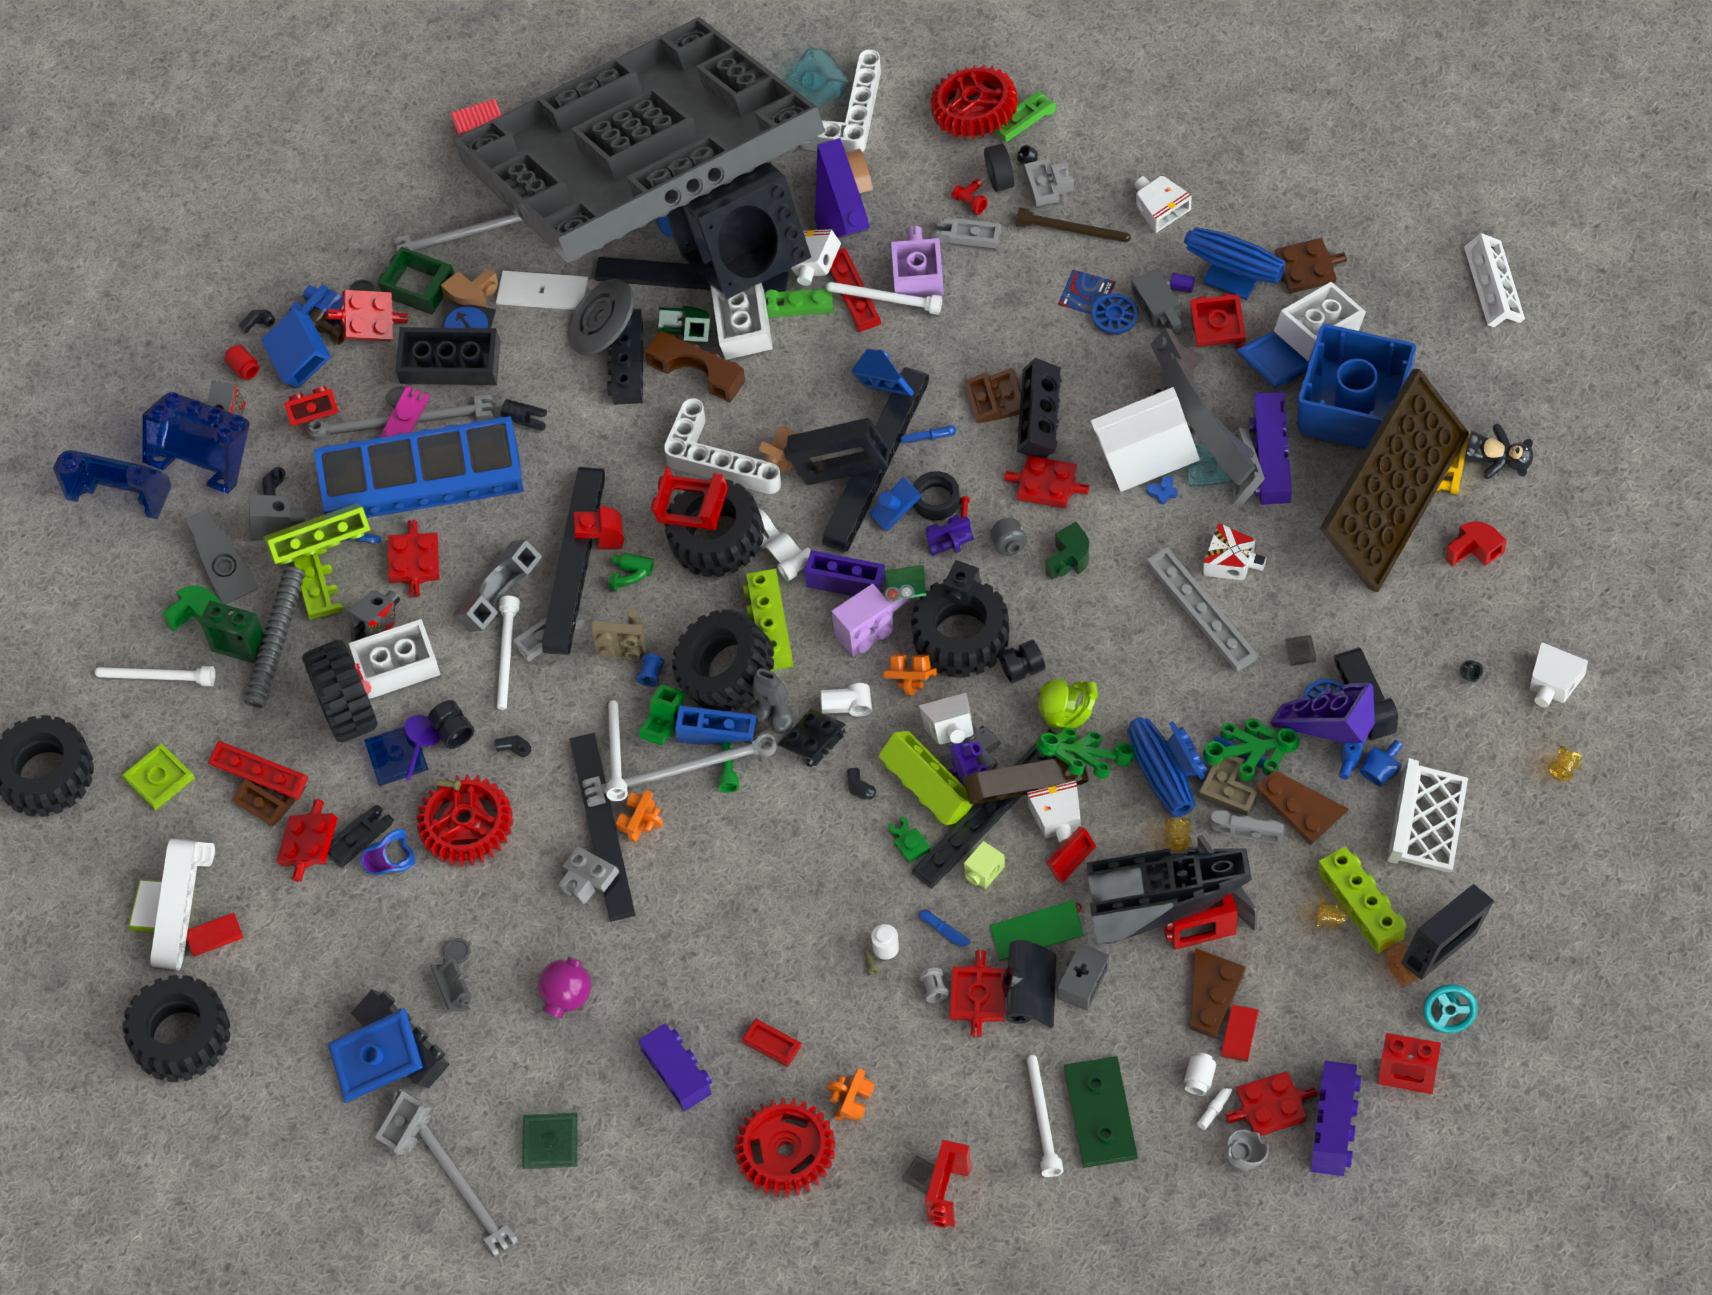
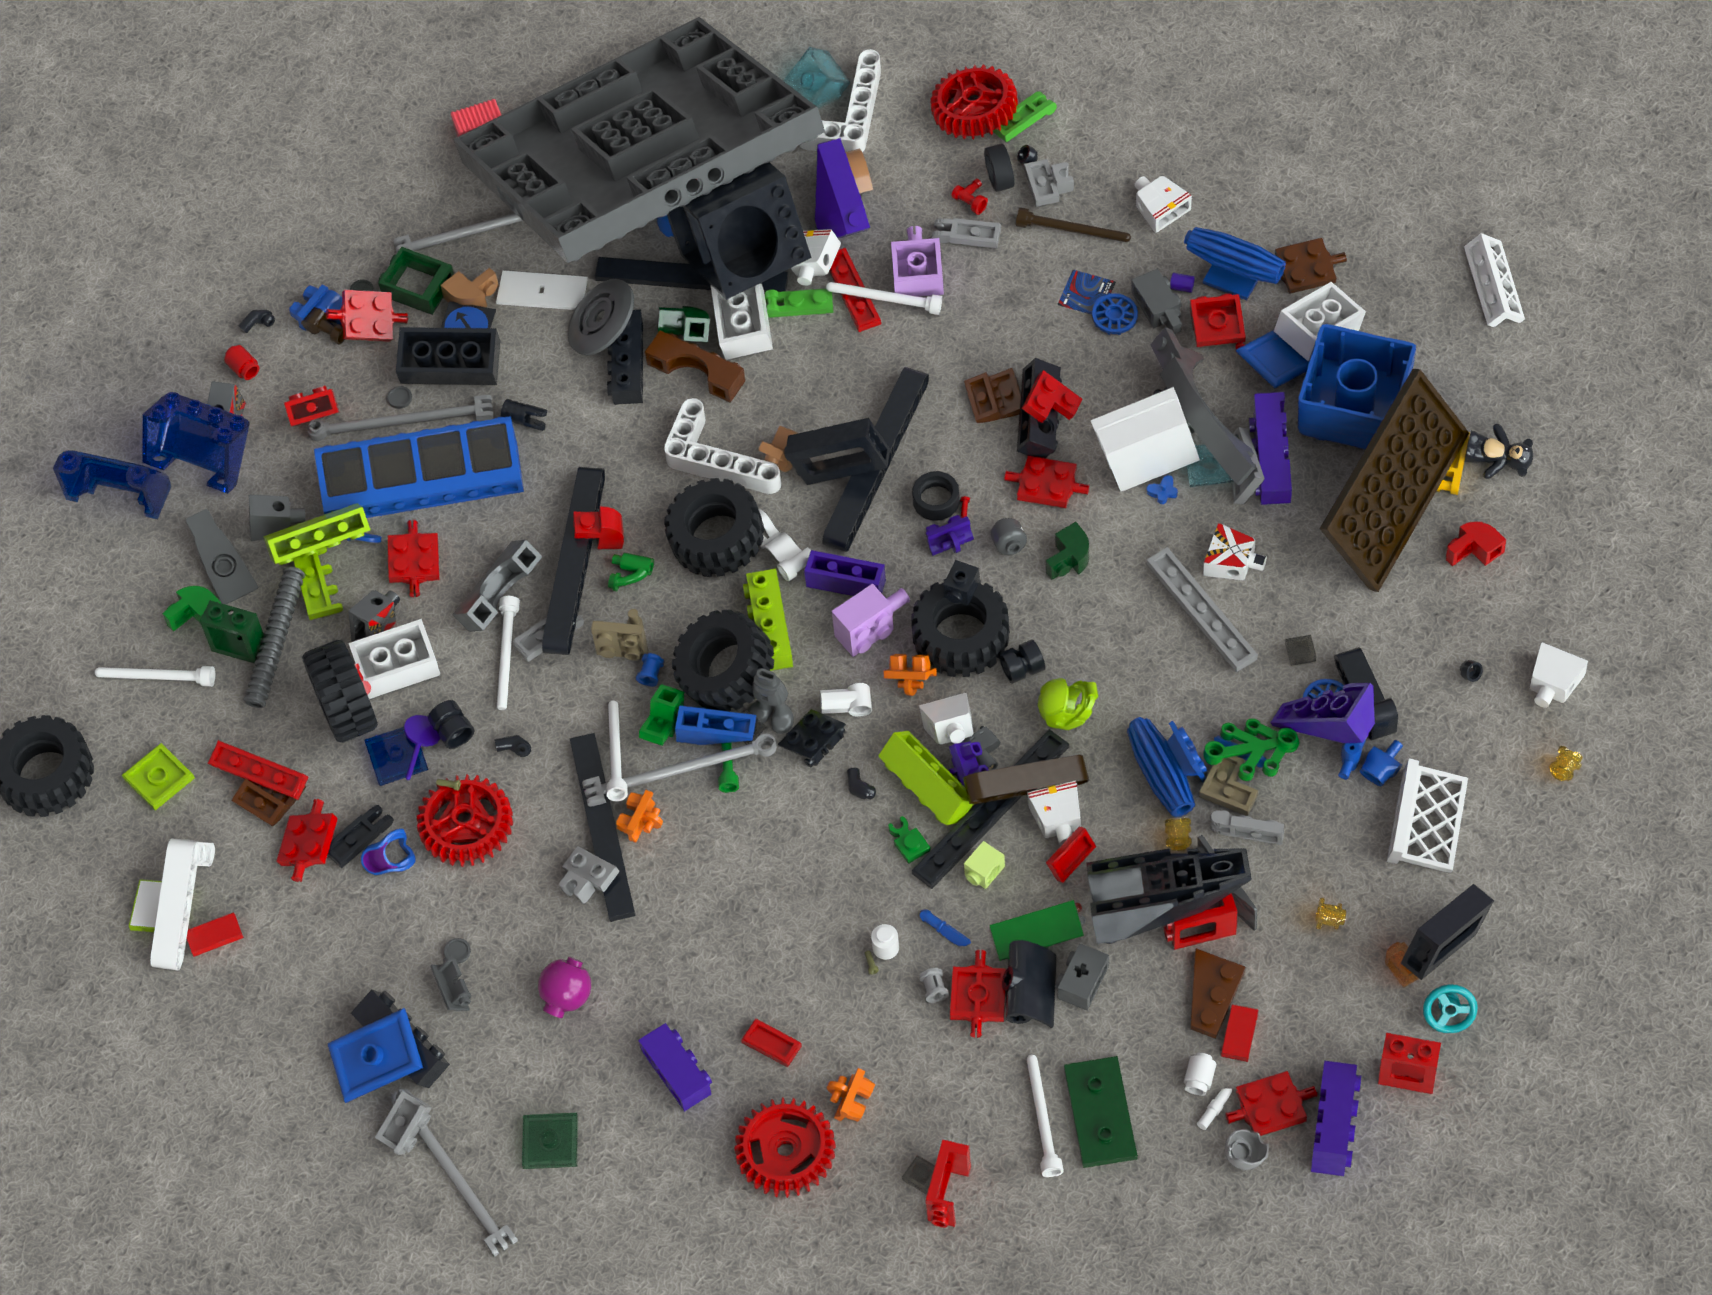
black tyre [123,975,231,1082] -> none
blue brick [261,309,331,388] -> none
black arm [262,467,286,496] -> none
dark pink hinge [380,385,430,454] -> none
red window [651,467,728,530] -> none
blue slope [851,349,914,396] -> none
blue tile [869,477,922,531] -> none
green piece [885,565,926,601] -> none
blue piece [900,425,957,443] -> none
green plant [1035,728,1135,779] -> none
reddish brown wing [1255,770,1349,845] -> none
lime brick [1318,846,1406,954] -> none
none -> red plate [1022,370,1082,423]

